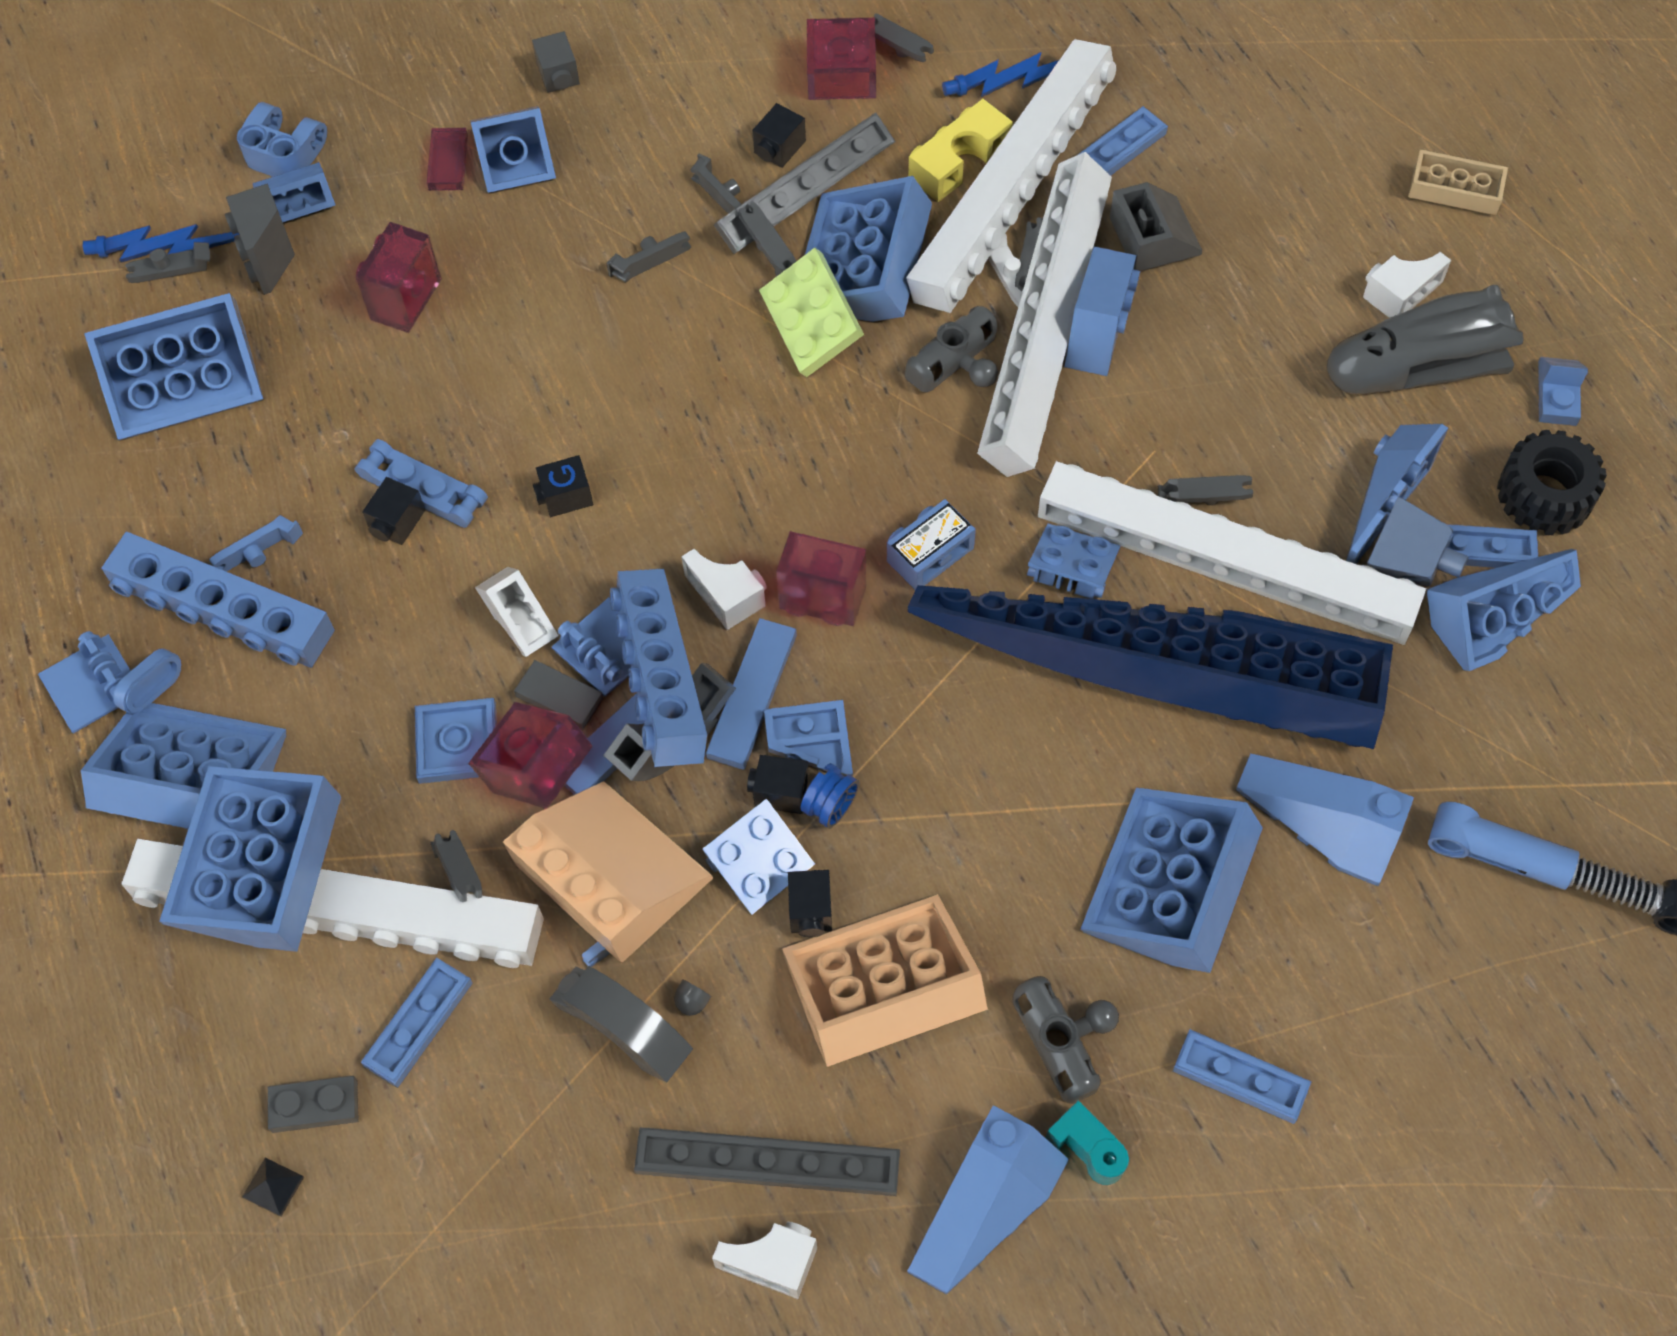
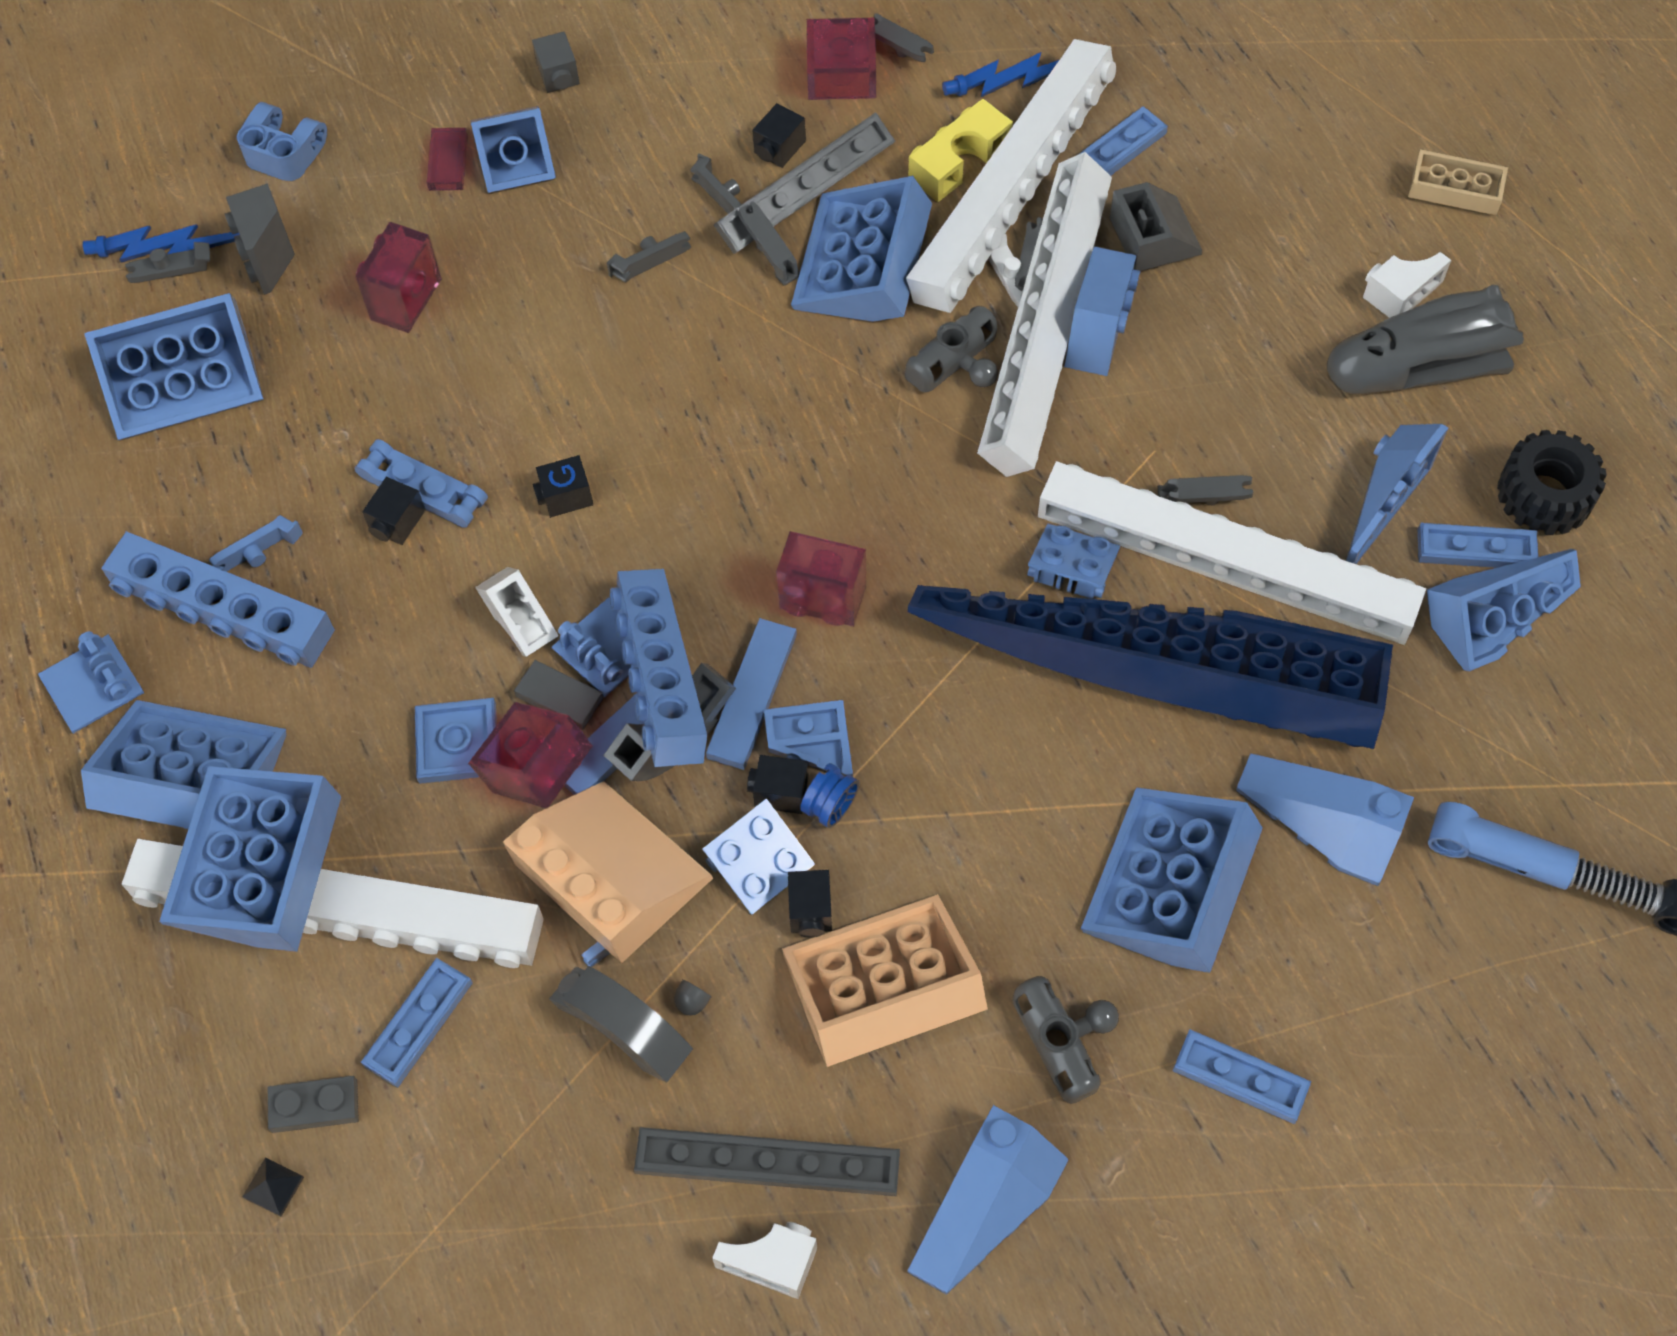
medium blue tile [113,649,181,714] -> none
medium blue brick [252,162,335,222] -> none
dark grey piece [430,830,482,902] -> none
white arch [681,549,767,630] -> none
yellowish green plate [759,248,864,377] -> none
brick [887,499,976,590] -> none
teal leg [1045,1100,1129,1185] -> none
sand blue torso [1367,497,1469,586] -> none
medium blue slope [1538,357,1588,426] -> none

